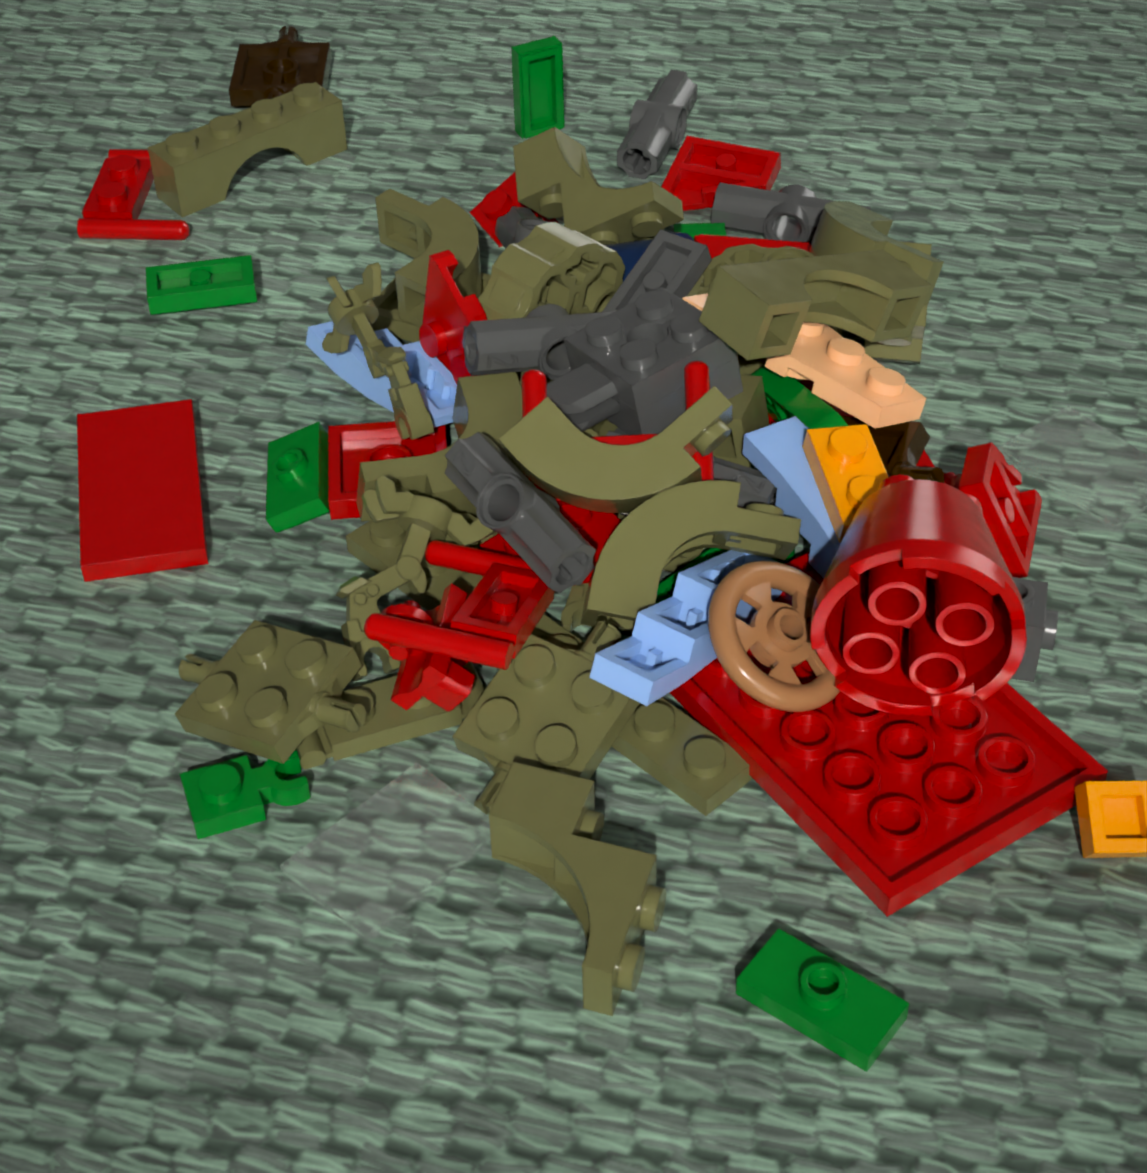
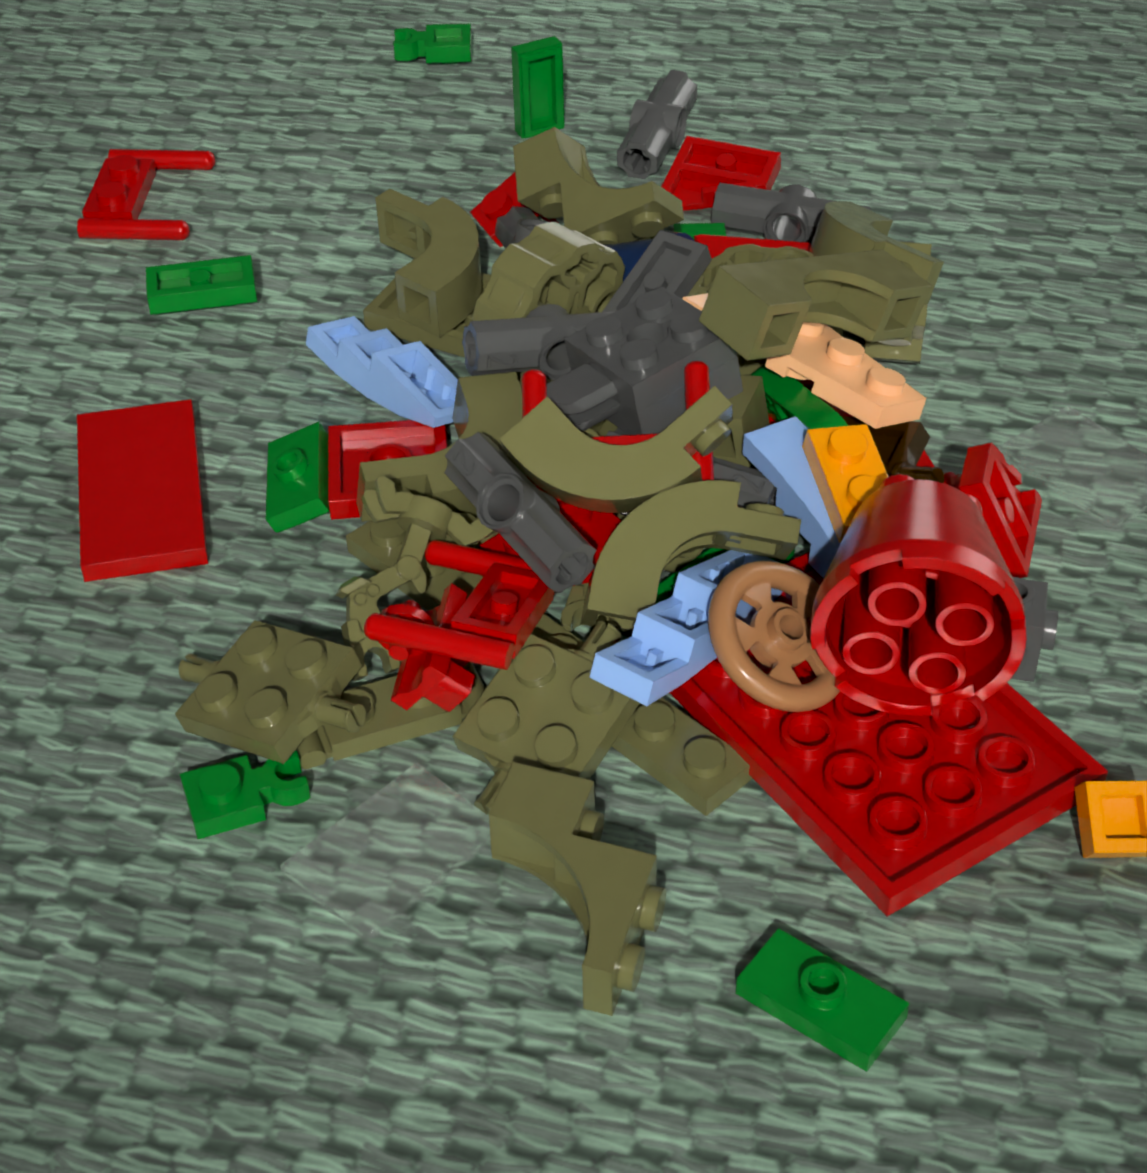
olive arch [148,82,347,217] -> none
dark brown plate [229,26,332,107] -> none
olive piece [322,262,434,440] -> none
red wing [419,250,488,384] -> none
none -> green plate [393,24,472,64]

